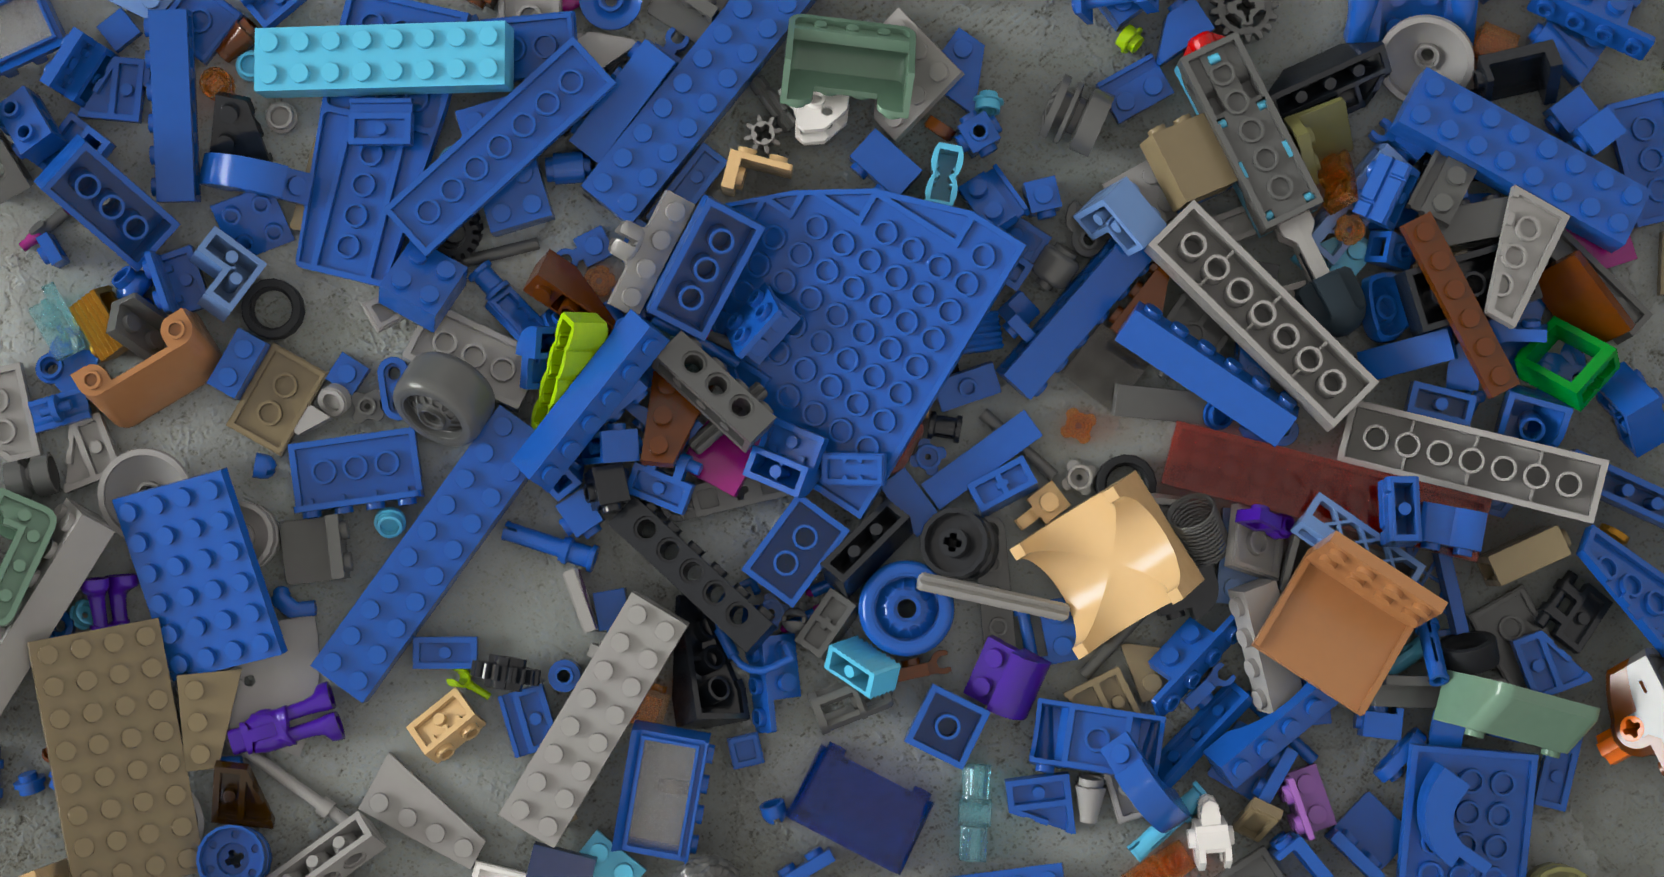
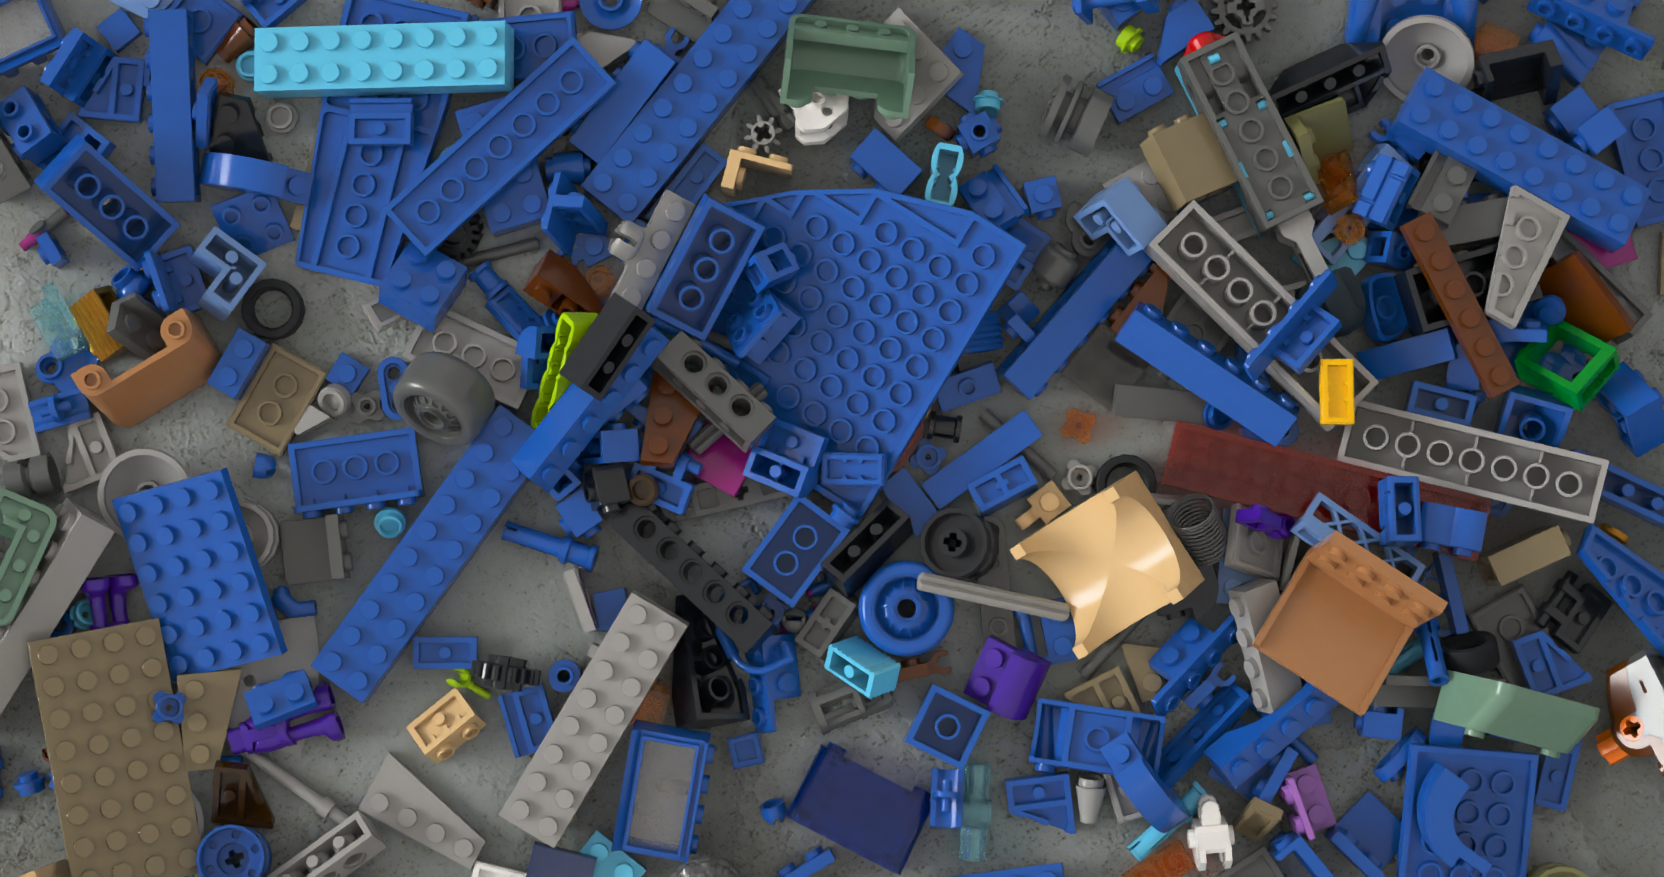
none -> blue plate [152,691,186,724]
none -> blue plate [192,77,218,149]
none -> blue bracket [243,669,318,731]
none -> blue bracket [541,172,608,255]
none -> black brick [559,292,656,402]
none -> dark brown tile [627,474,660,506]
none -> blue brick [743,241,800,295]
none -> blue plate [830,501,860,530]
none -> blue hips [930,768,965,829]
none -> blue bracket [1243,269,1342,381]
none -> yellow plate [1319,359,1355,425]
none -> blue plate [1533,294,1566,325]

